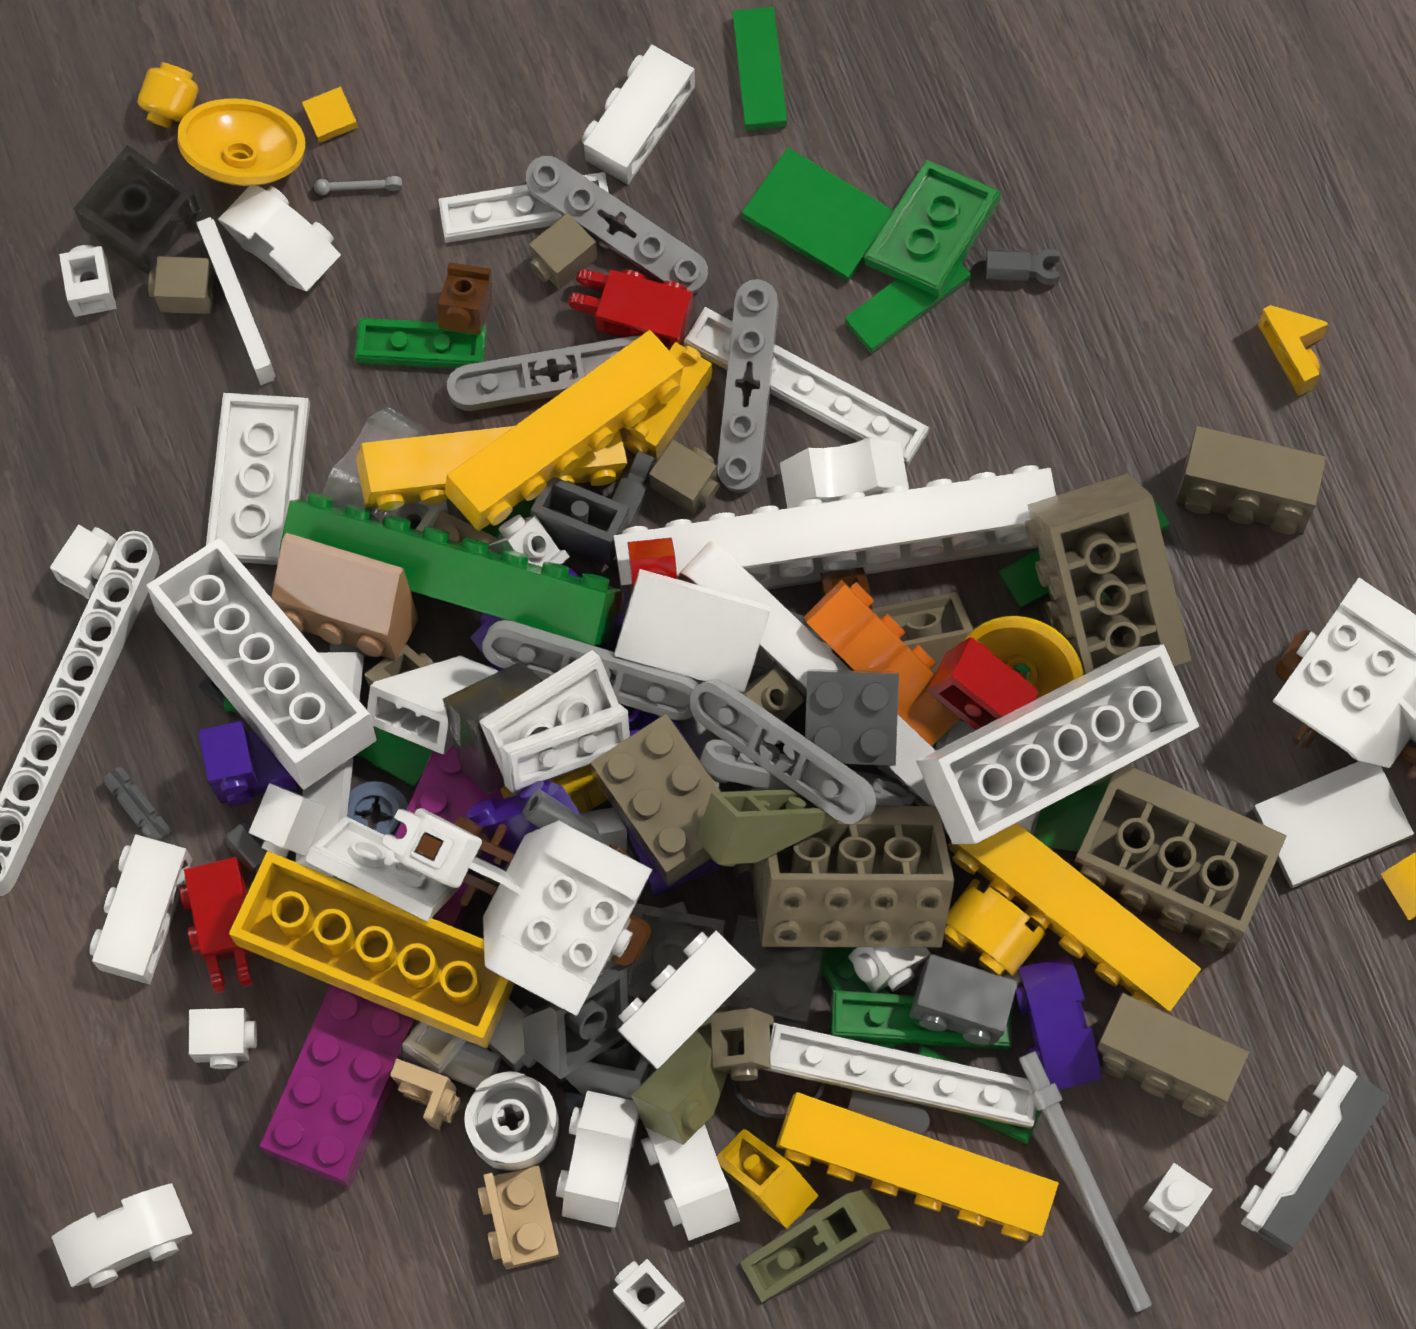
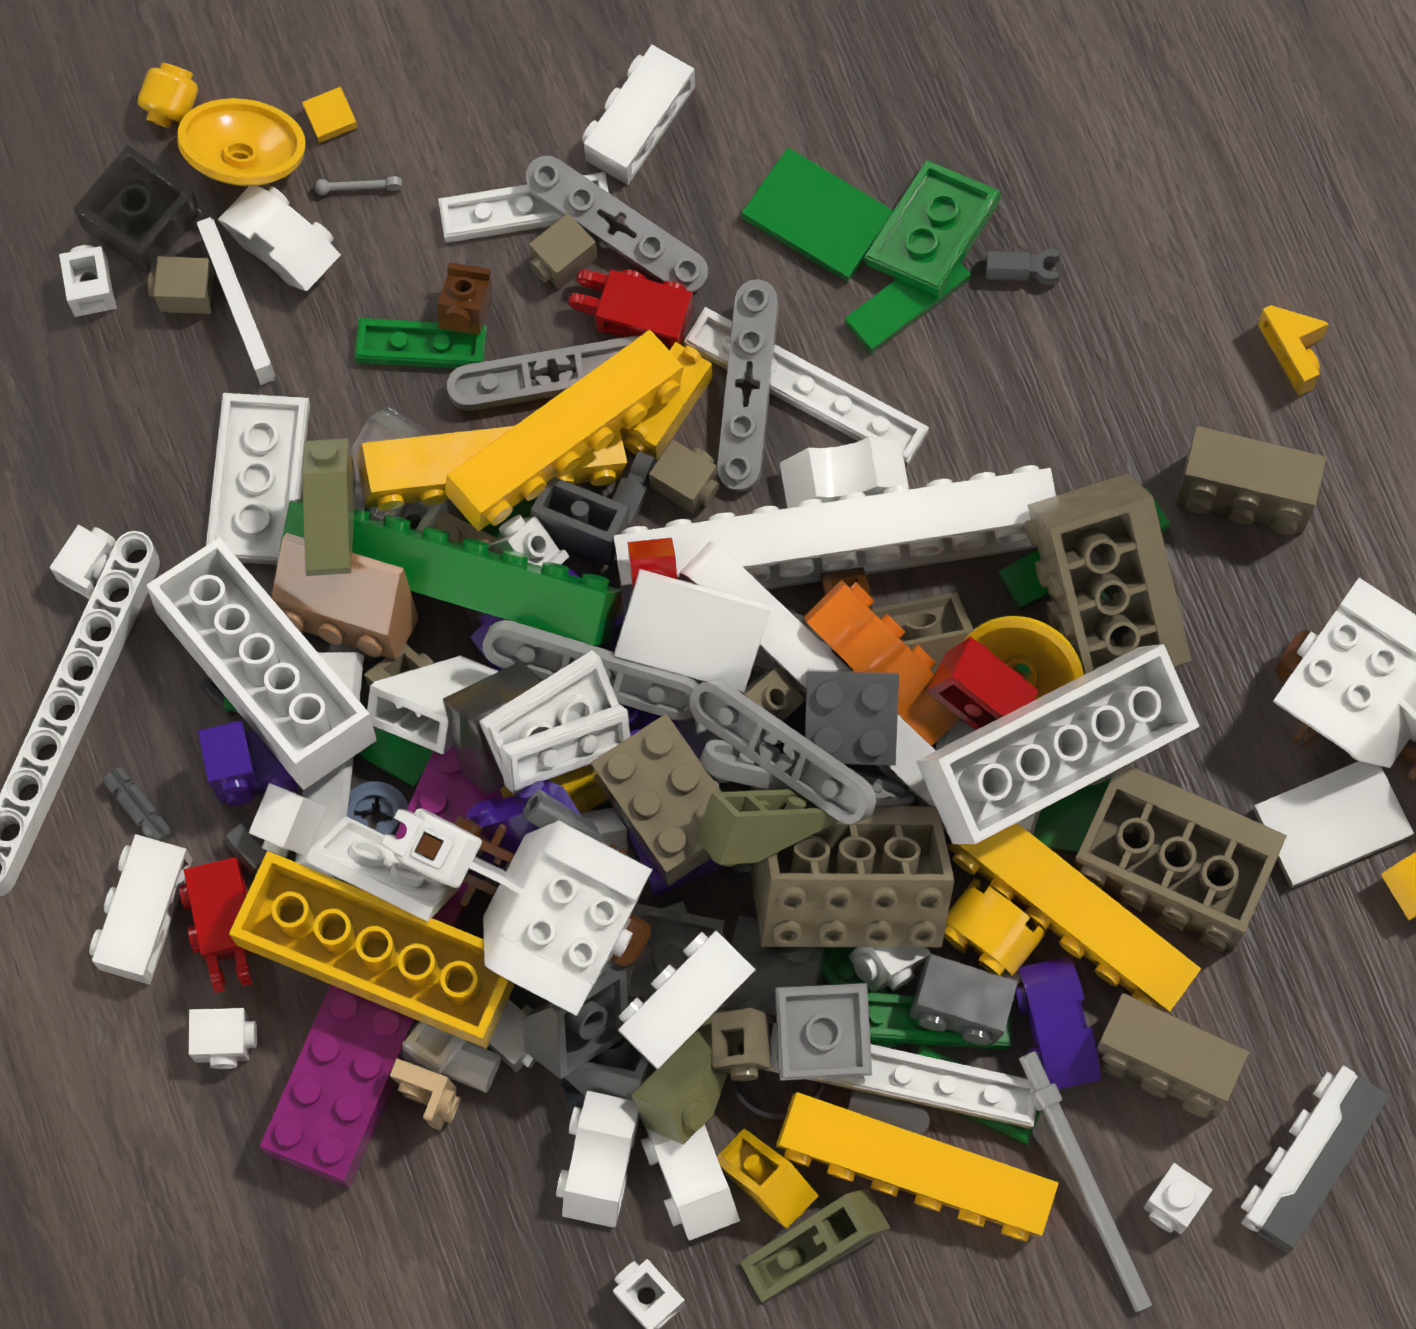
white brick [52,1183,192,1288] -> none
white brick [464,1072,559,1171] -> none
tan bracket [478,1165,560,1270] -> none
green tile [732,6,787,131] -> none
none -> olive slope [302,438,356,576]
none -> light grey tile [774,983,872,1080]

